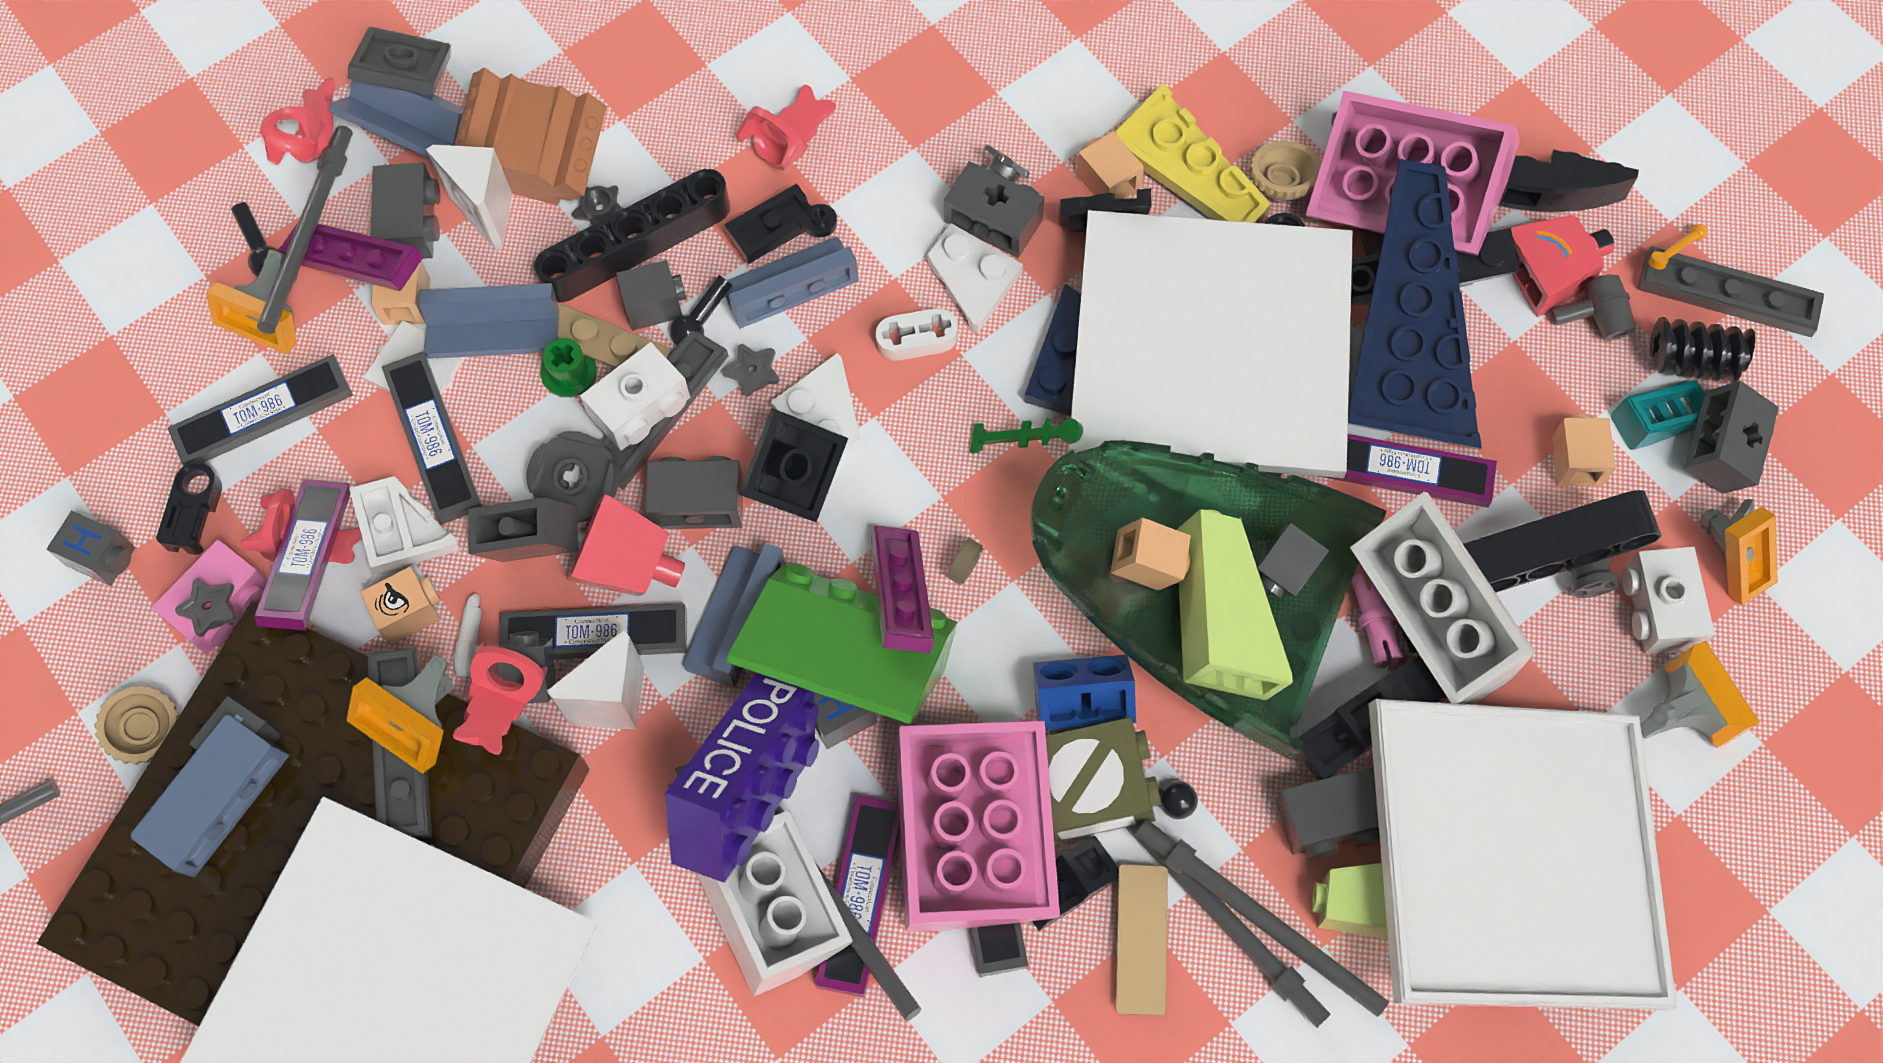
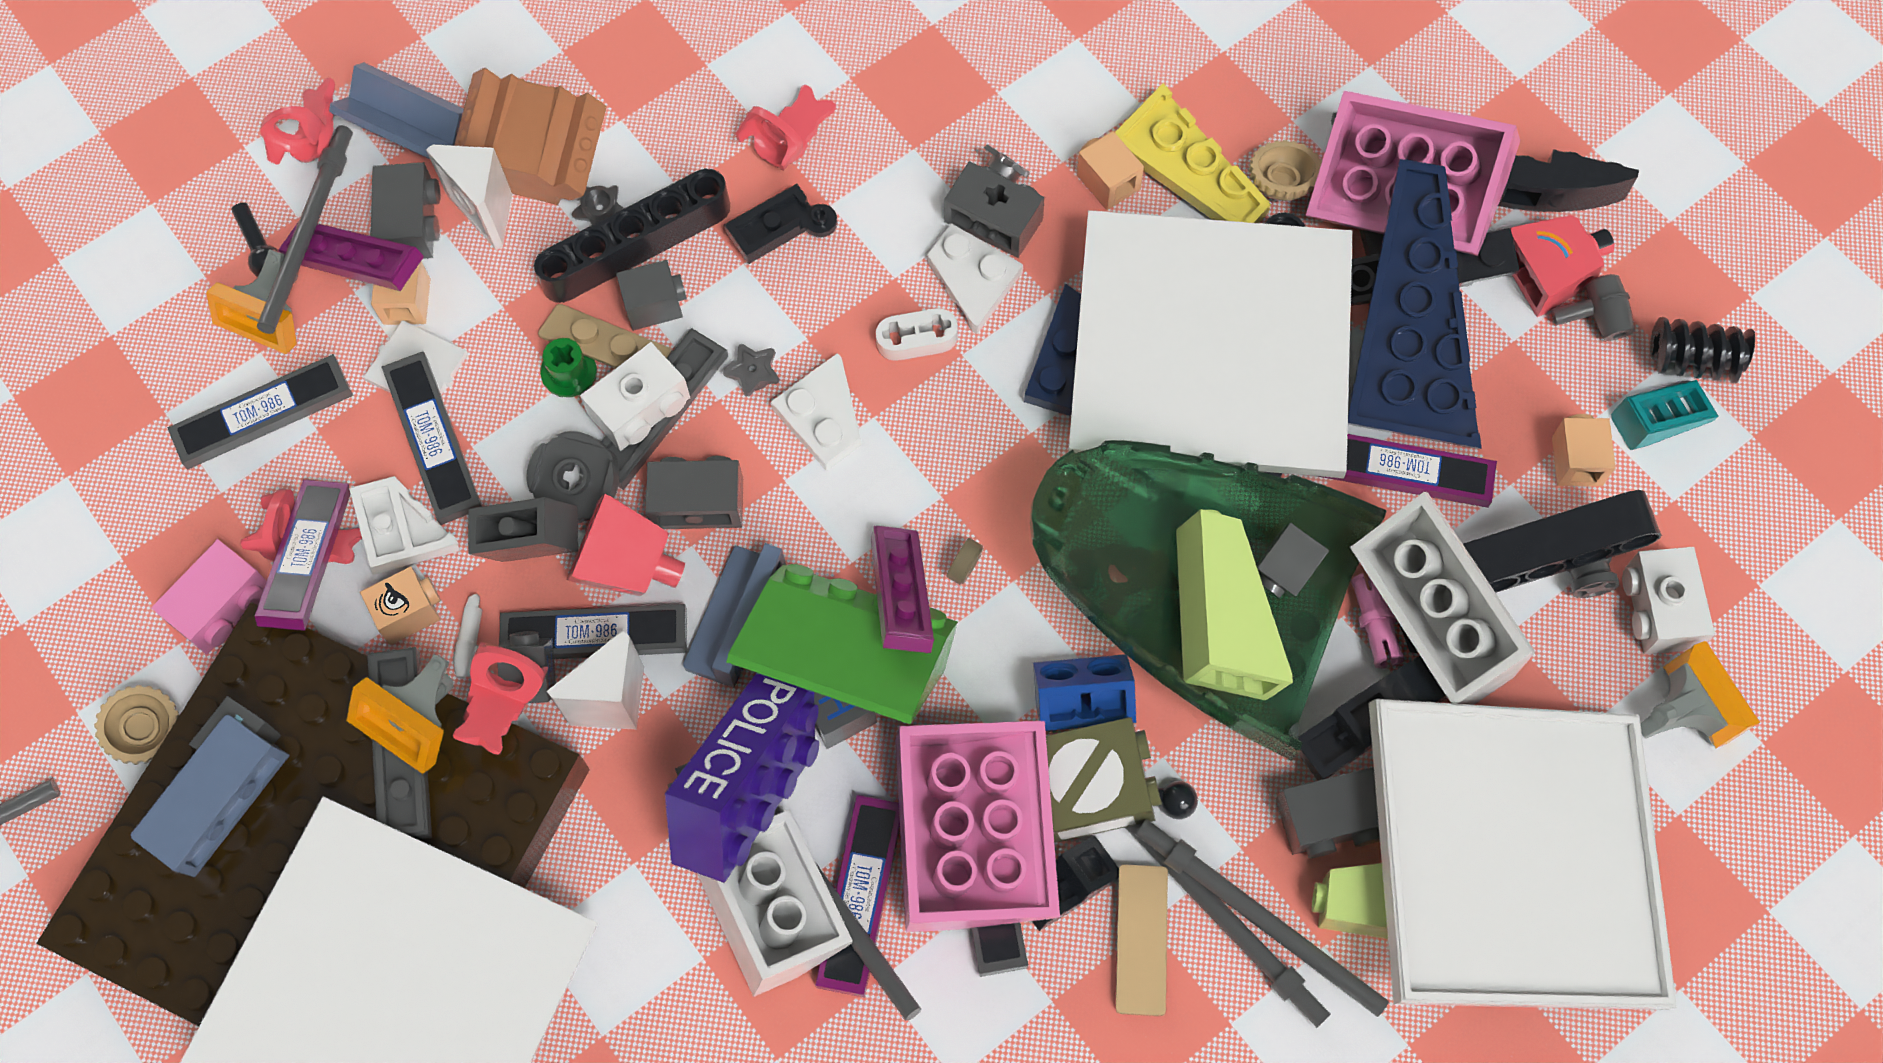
dark grey brick [46,510,135,586] -> none
black piece [156,462,222,555] -> none
flat silver plate [175,579,236,637] -> none
dark grey tile [348,26,451,97] -> none
sand blue panel [418,283,560,359] -> none
black bar [669,275,733,346] -> none
sand blue panel [725,237,859,329] -> none
black slope [739,408,849,522] -> none
green piece [970,418,1083,454] -> none
black wing [1059,188,1151,232] -> none
light nougat brick [1110,518,1191,590] -> none
dark grey tile [1637,246,1825,337] -> none
light orange hinge [1649,224,1708,270] -> none
dark grey brick [1684,380,1779,494] -> none
light orange piece [1699,499,1778,605] -> none

